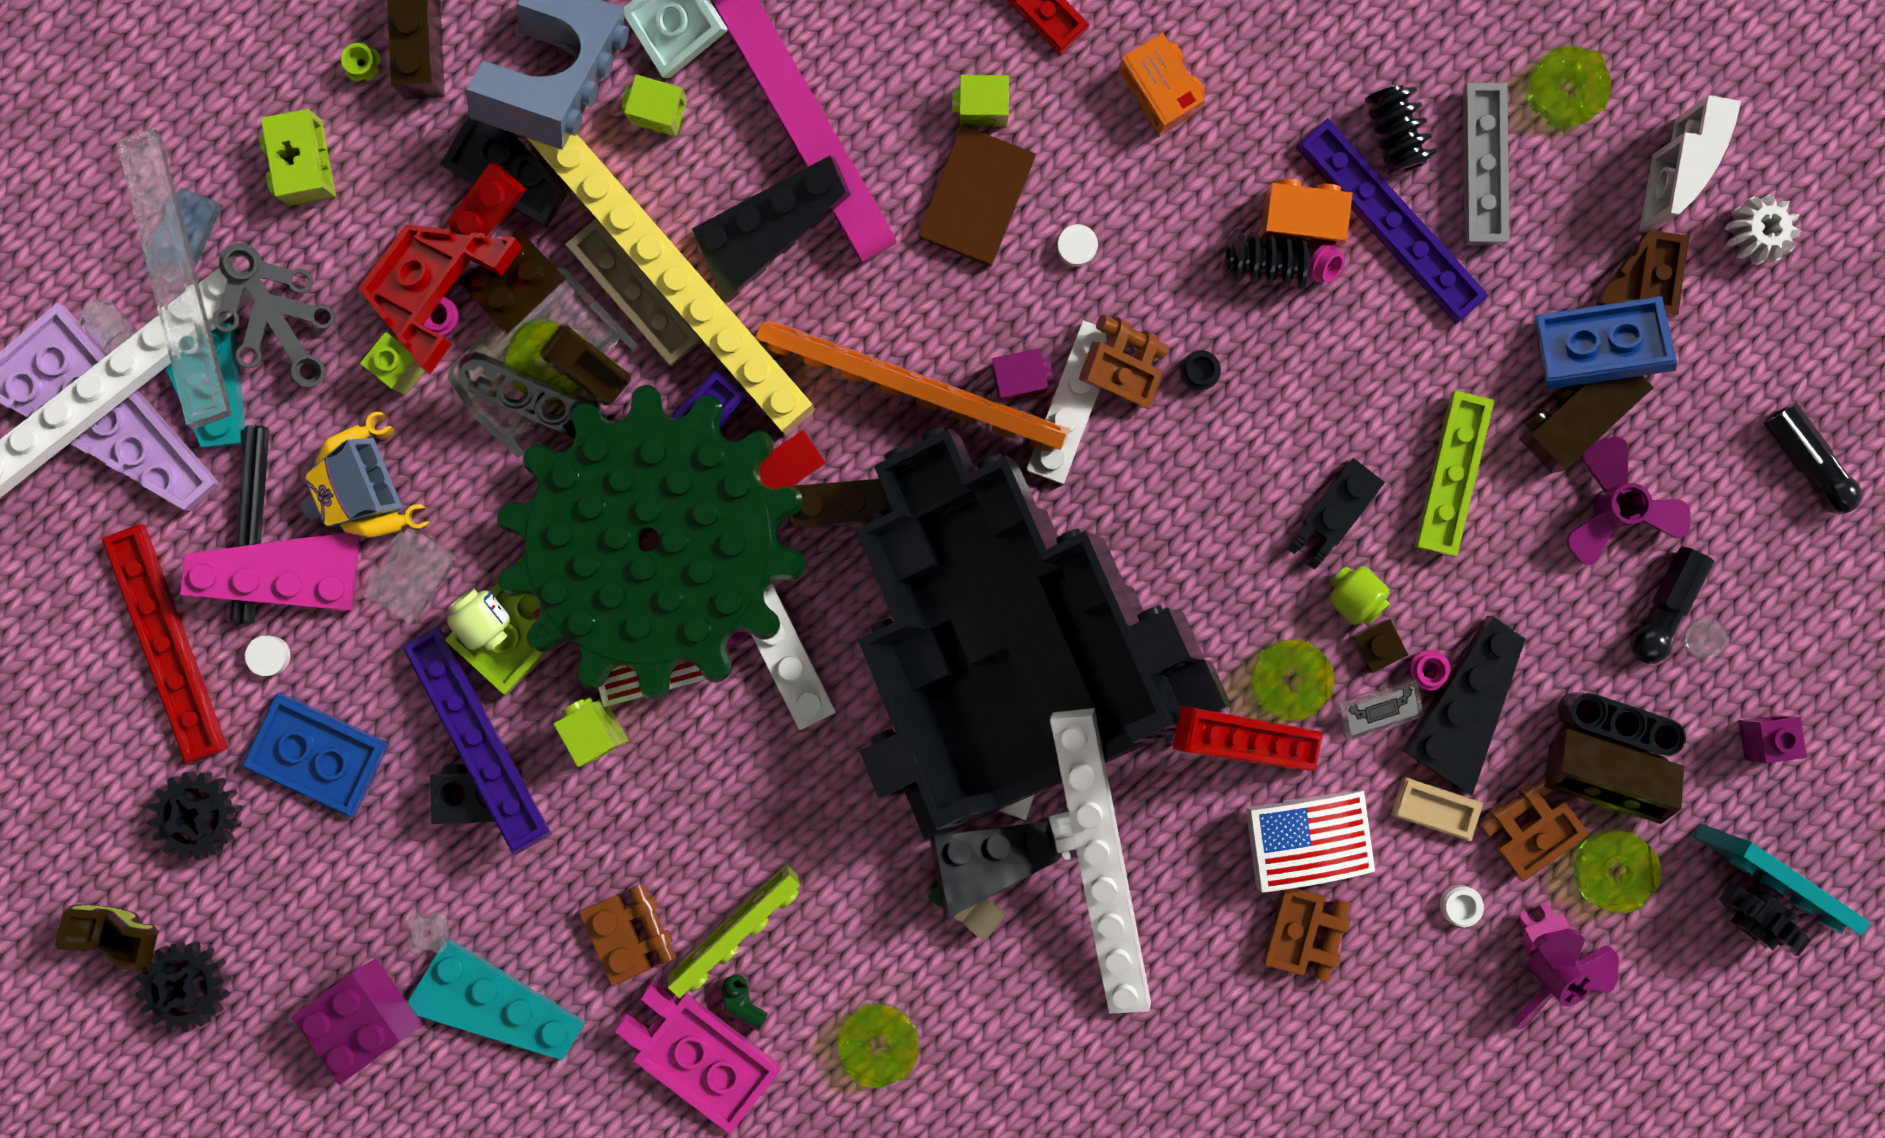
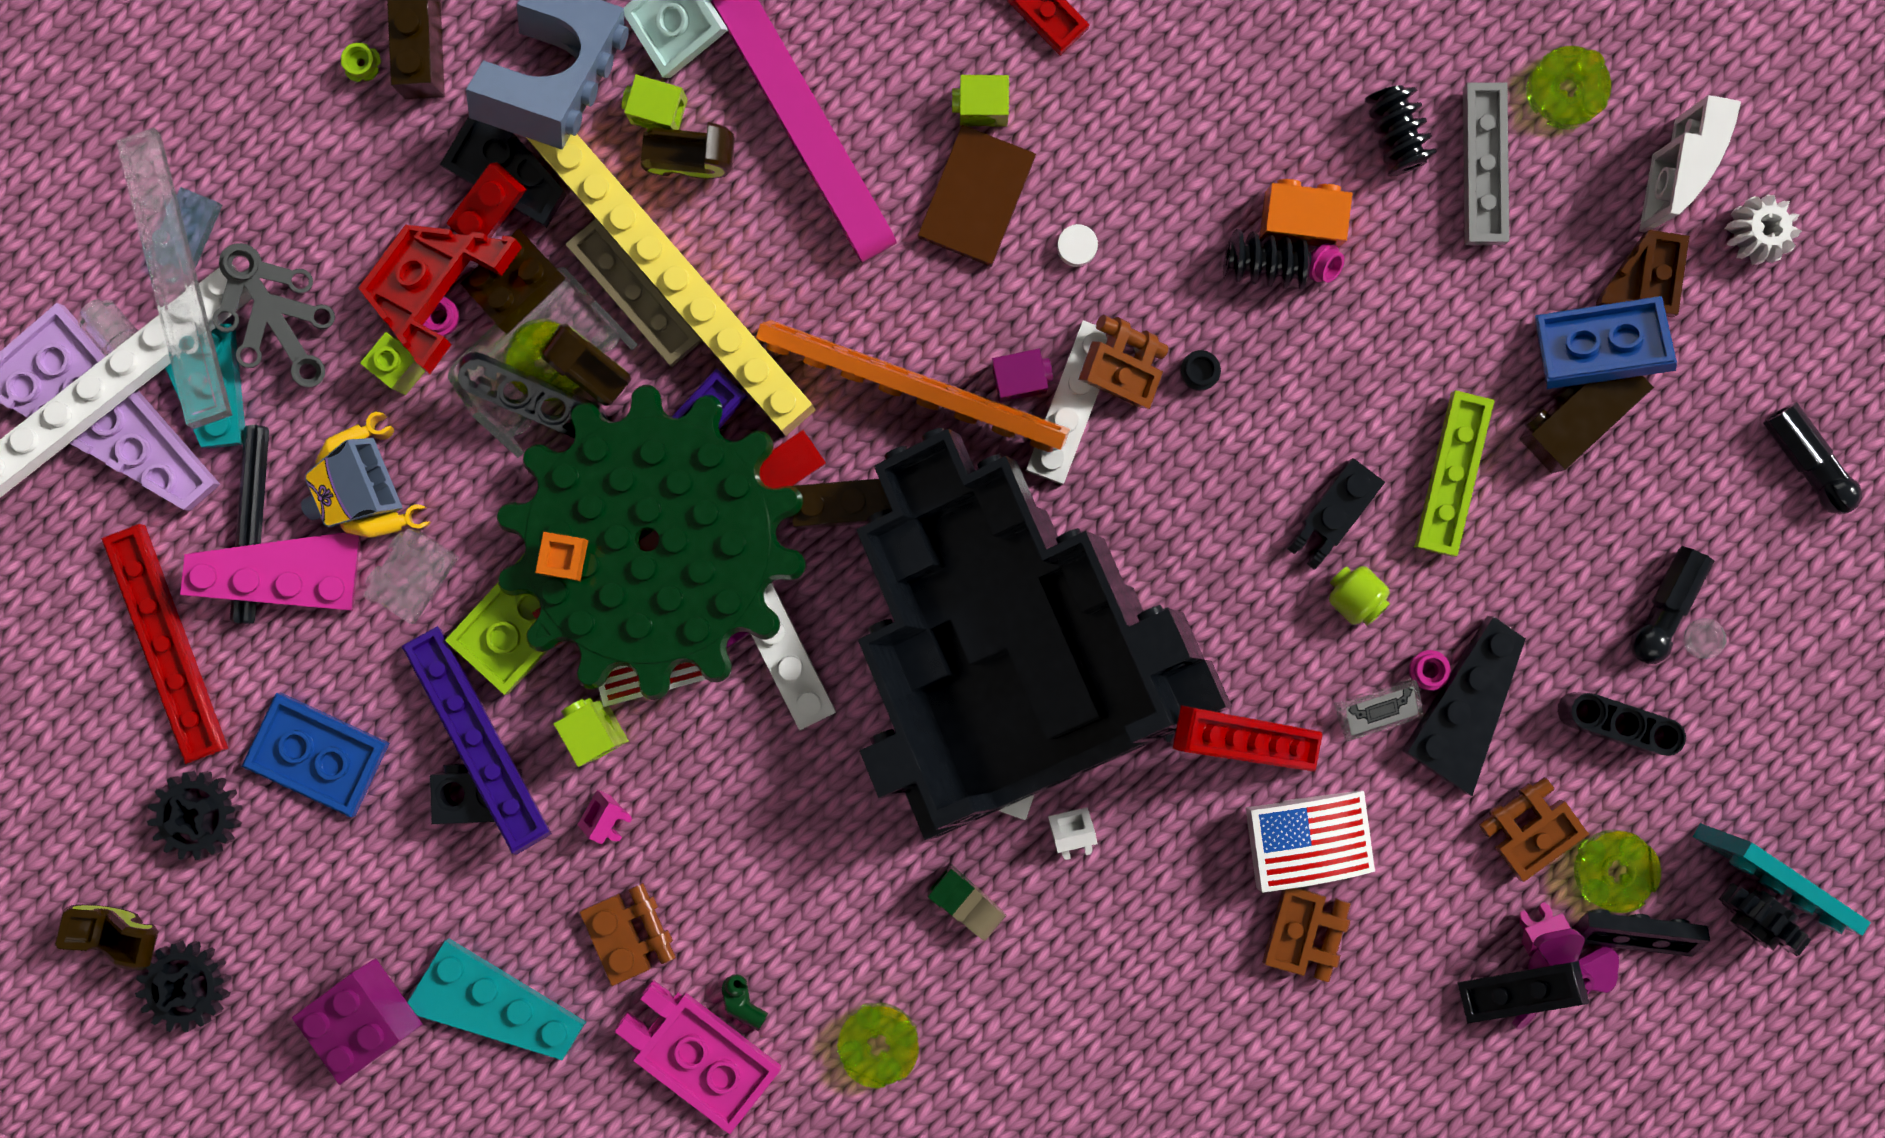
white tile [245,636,291,676] -> none
lime brick [259,109,336,206] -> none
clear plate [407,912,449,955] -> none
yellowish green head [447,588,510,651] -> none
lime plate [668,864,801,999] -> none
black wing [692,155,851,302] -> none
black wing [930,821,1058,921] -> none
white plate [1050,708,1151,1014] -> none
orange brick [1118,32,1205,137] -> none
clear neon green plate [1251,639,1335,721] -> none
dark purple tile [1296,118,1489,324] -> none
dark brown plate [1351,619,1408,673] -> none
tan tile [1391,777,1483,841] -> none
white tile [1440,885,1484,927] -> none
dark brown brick [1544,728,1684,824] -> none
magenta piece [1566,436,1690,565] -> none
magenta brick [1738,715,1807,763] -> none
none -> orange plate [535,532,588,581]
none -> dark pink tile [578,789,632,845]
none -> dark brown animal [641,122,735,179]
none -> black plate [1457,961,1589,1024]
none -> black plate [1572,909,1710,957]

